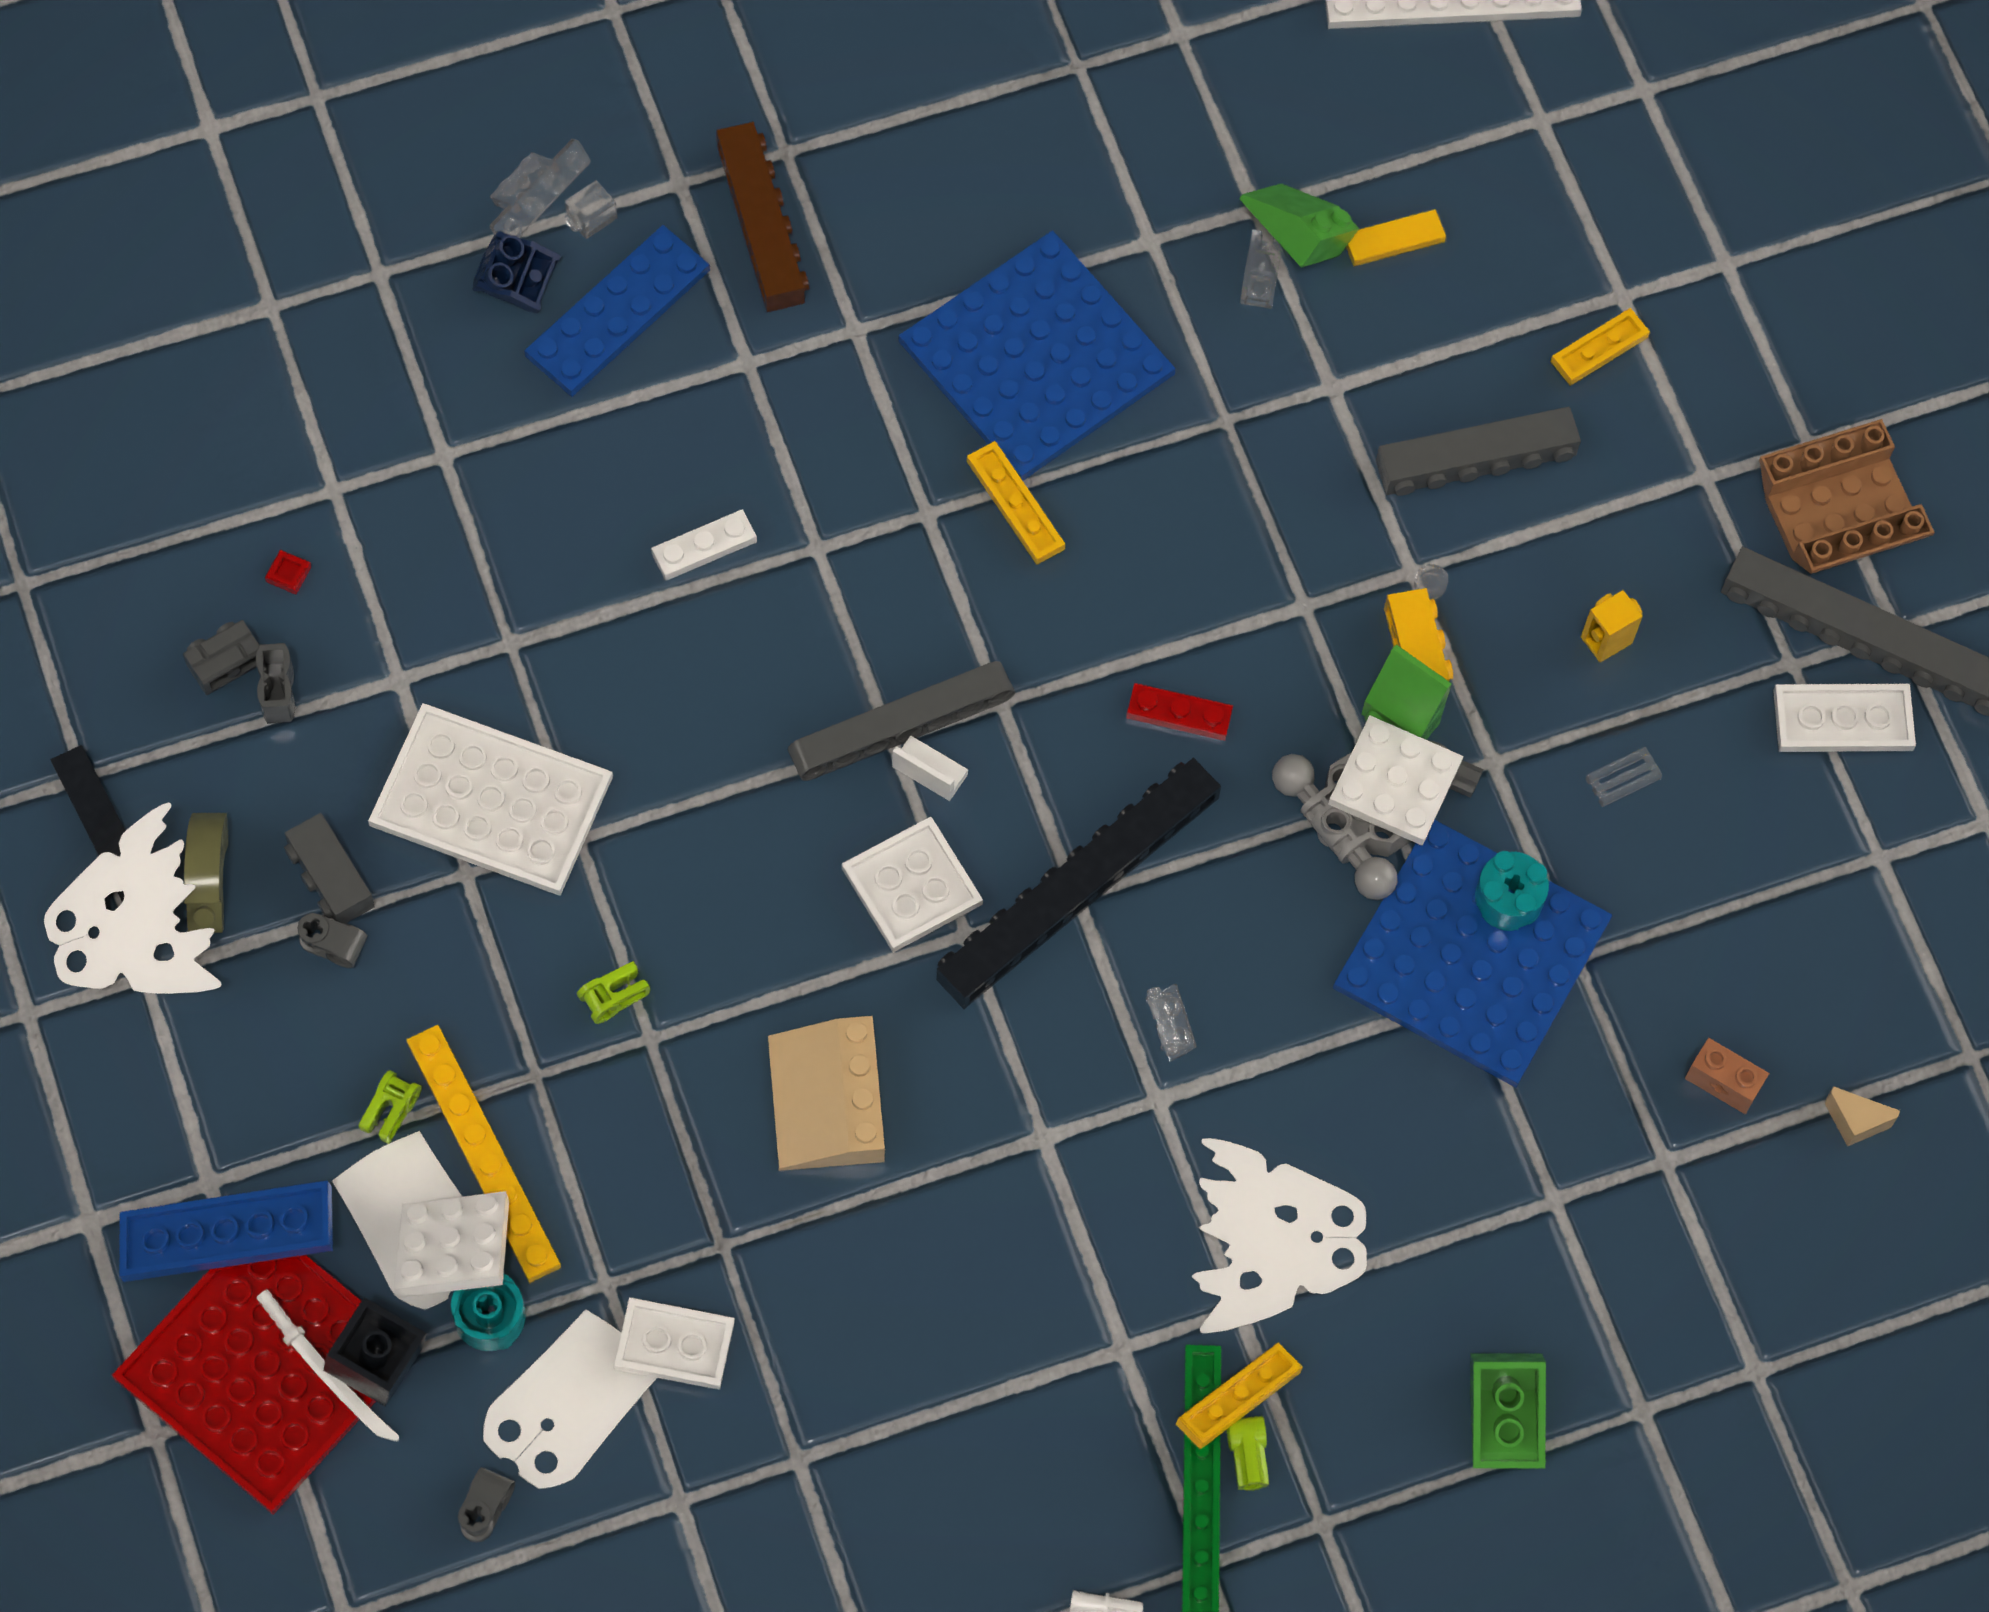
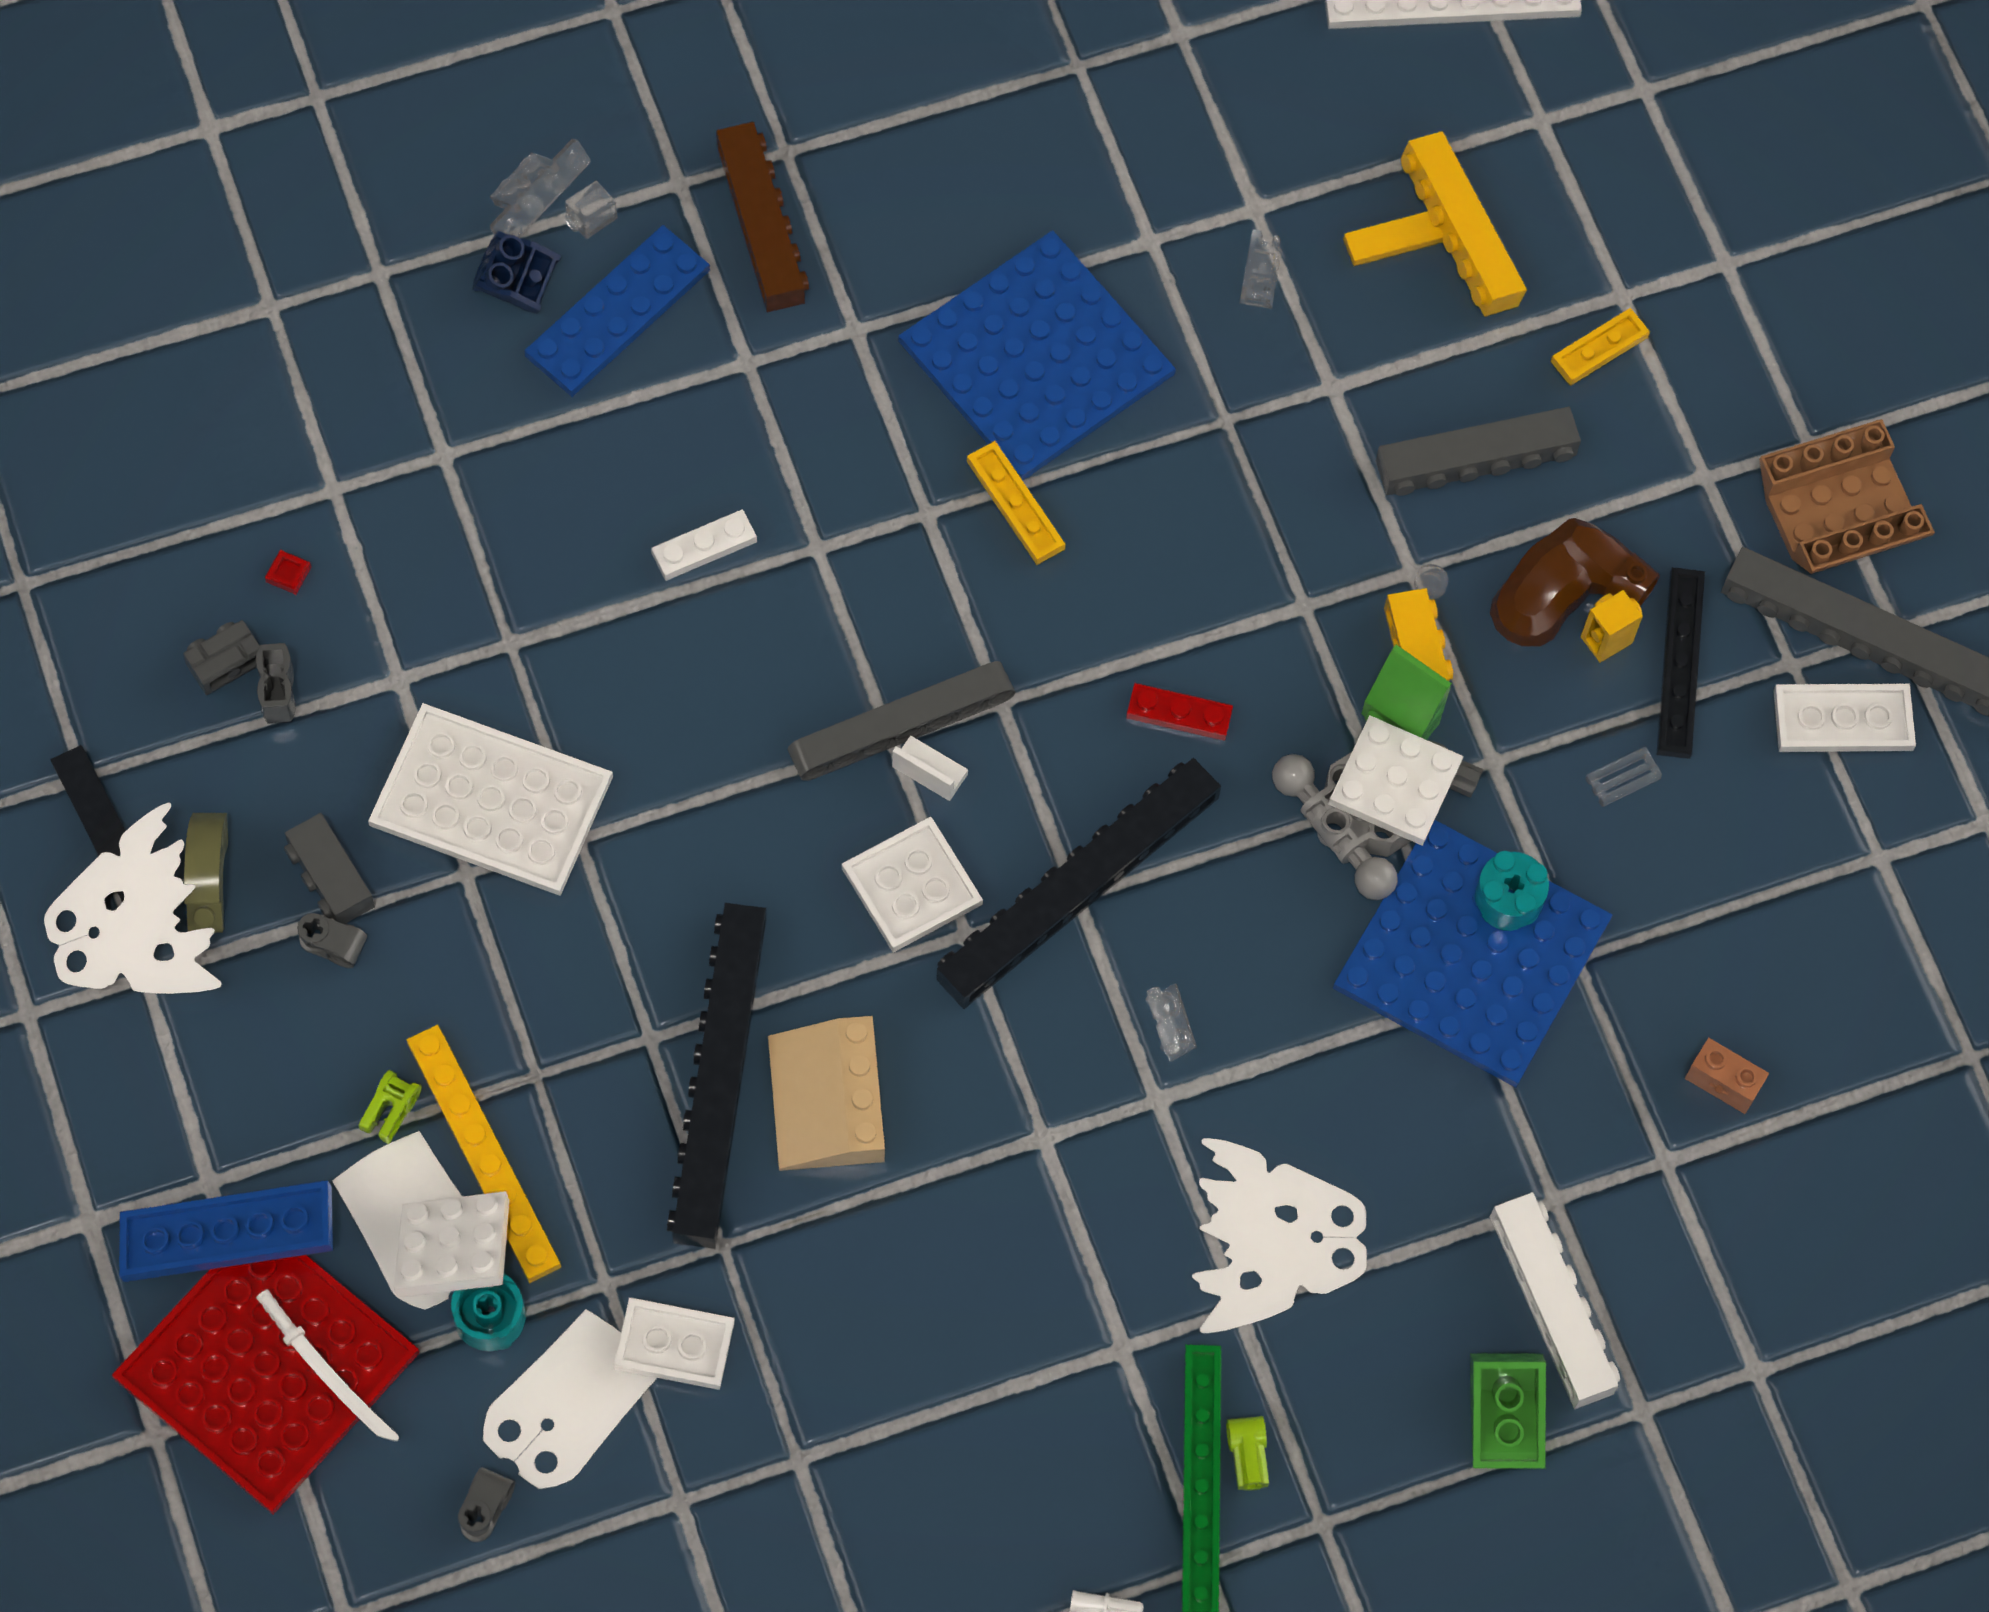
black brick [323,1297,427,1407] -> none
lime piece [577,961,650,1024] -> none
yellow tile [1176,1342,1303,1450] -> none
bright green slope [1239,183,1359,268] -> none
tan slope [1825,1086,1900,1147] -> none
none -> black brick [667,903,766,1249]
none -> yellow brick [1400,131,1527,317]
none -> reddish brown piece [1490,518,1660,646]
none -> white brick [1490,1192,1620,1409]
none -> black tile [1656,567,1705,759]

